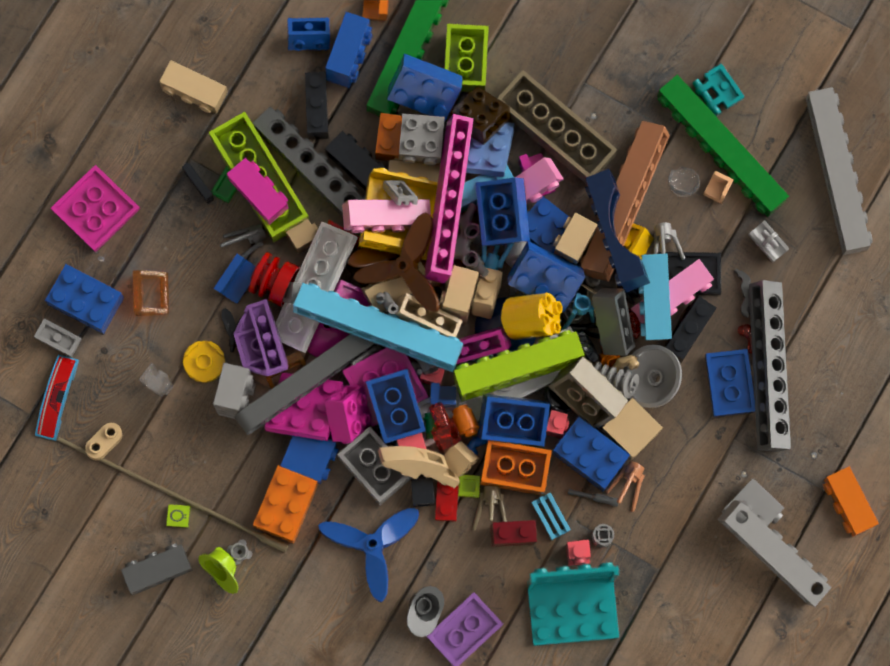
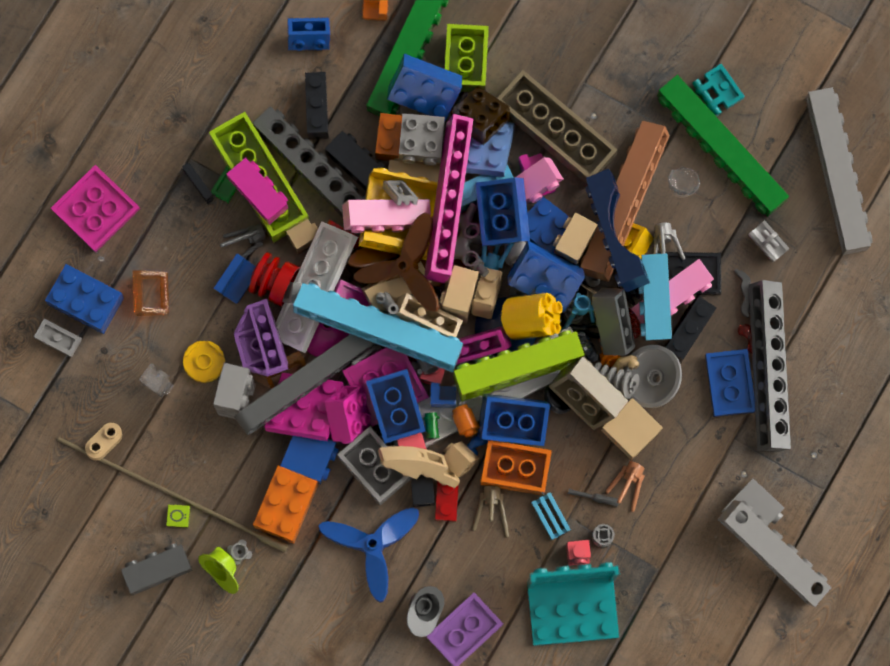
slope [35,354,79,441] -> none
tan brick [159,60,228,114] -> none
black piece [221,308,242,352] -> none
blue brick [325,12,373,88] -> none
clear red piece [428,402,462,451] -> none
lime tile [458,475,480,498] -> none
dark red brick [490,520,537,547] -> none
coral brick [546,410,570,439] -> none
blue brick [552,417,630,492] -> none
light nougat panel [703,171,734,204] -> none
orange brick [823,466,879,537] -> none

